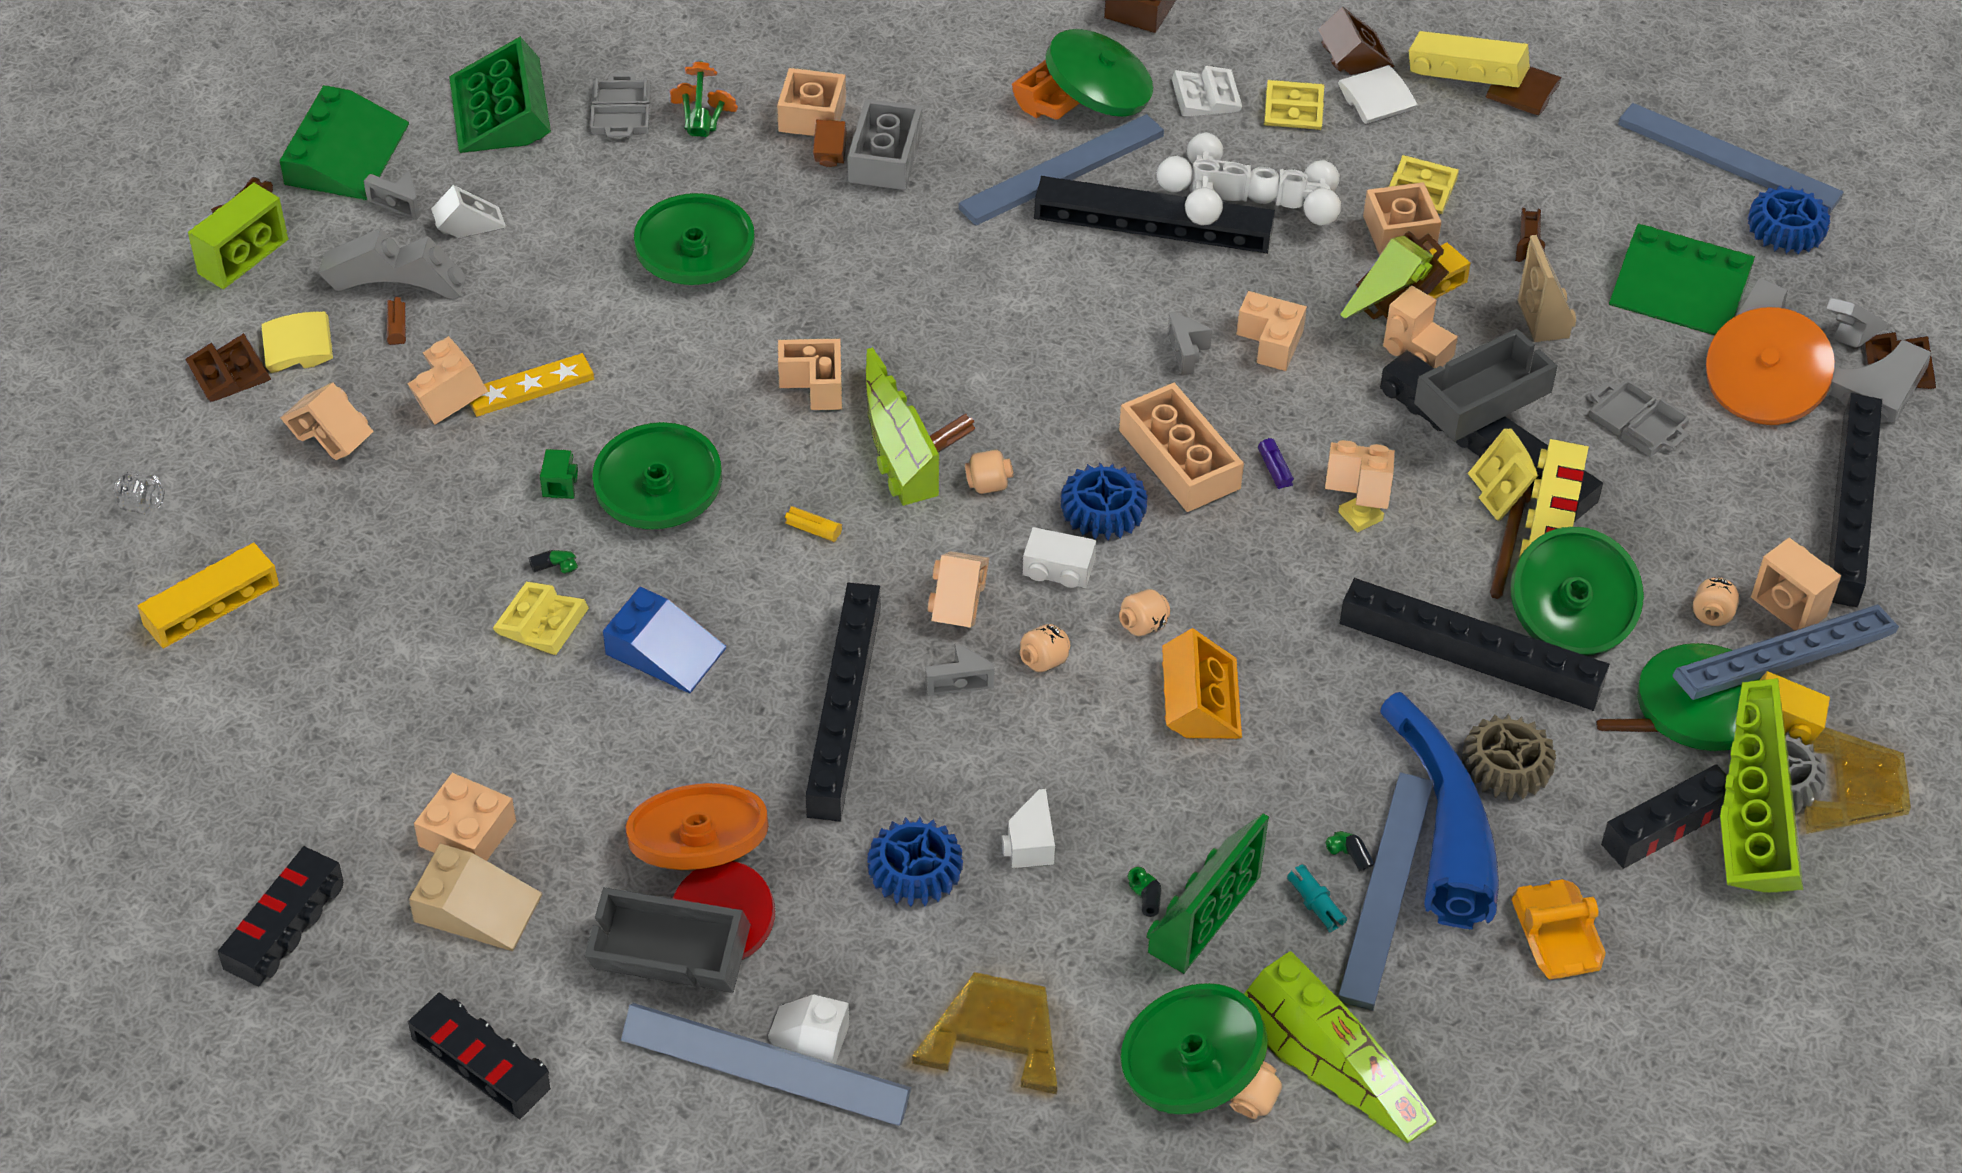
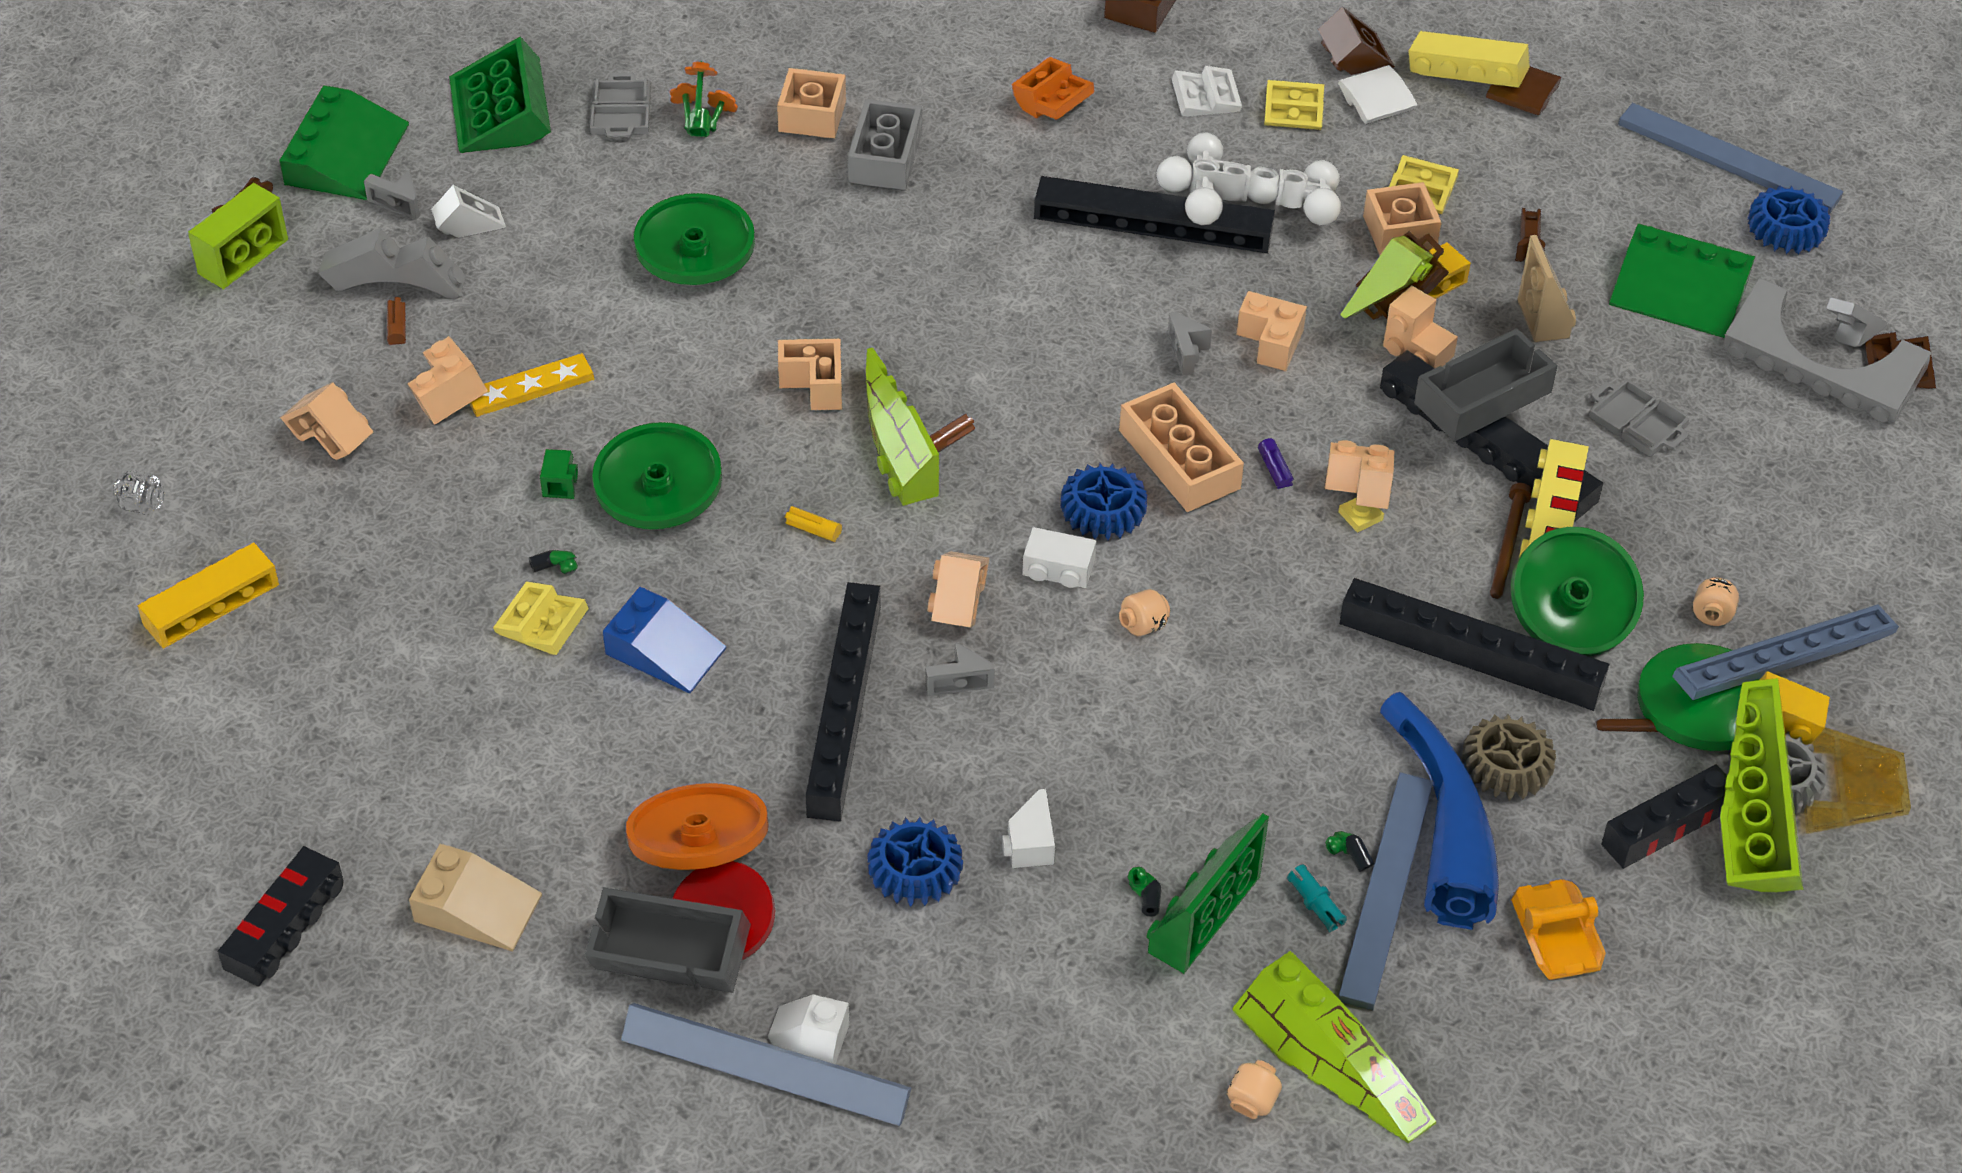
reddish brown slope [185,333,271,402] -> none
light yellow slope [261,312,333,373] -> none
black brick [408,992,551,1120] -> none
light nougat brick [414,773,516,861] -> none
dark orange brick [813,119,847,167] -> none
clear yellow wing [912,972,1057,1095] -> none
sand blue tile [959,114,1164,226] -> none
light nougat head [965,450,1013,494] -> none
light nougat head [1020,624,1070,672] -> none
green dish [1045,29,1153,117] -> none
green dish [1121,983,1268,1114] -> none
light orange slope [1162,628,1242,739] -> none
light yellow slope [1468,429,1538,521] -> none
orange dish [1706,307,1834,425] -> none
light nougat brick [1751,537,1841,631] -> none
black brick [1828,393,1883,608] -> none

